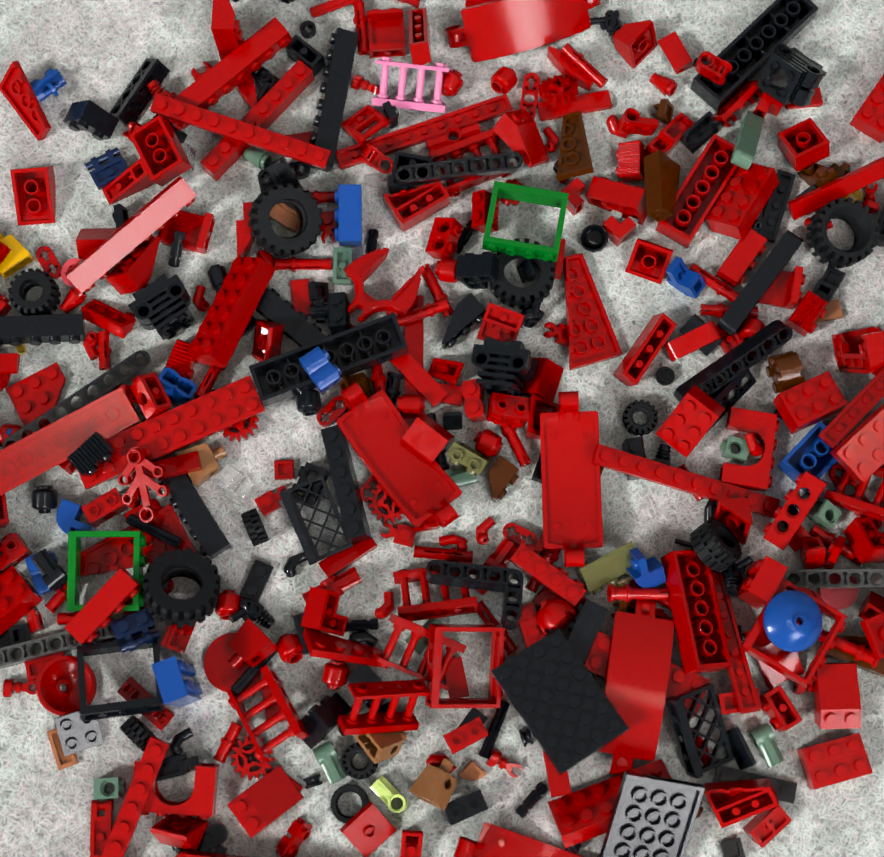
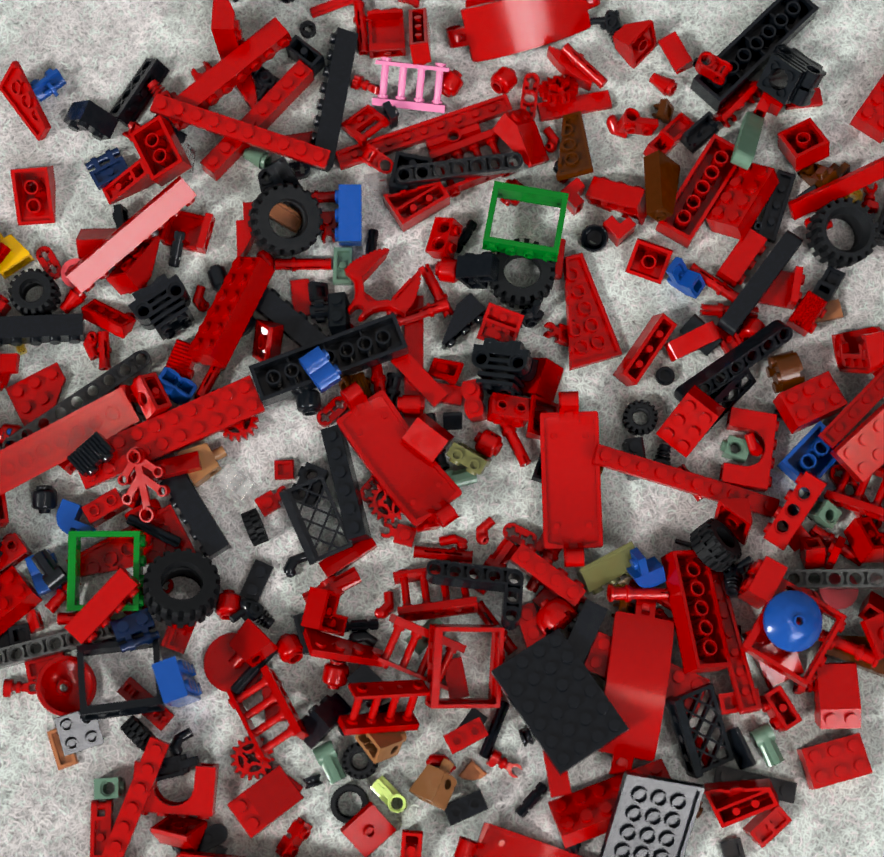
red pin [213,721,243,764] -> none
red brick [471,189,499,233] -> none
reddish brown slope [488,455,519,502] -> none
black slope [516,258,536,283] -> none
red brick [616,140,645,183] -> none
black arm [704,500,718,522] -> none

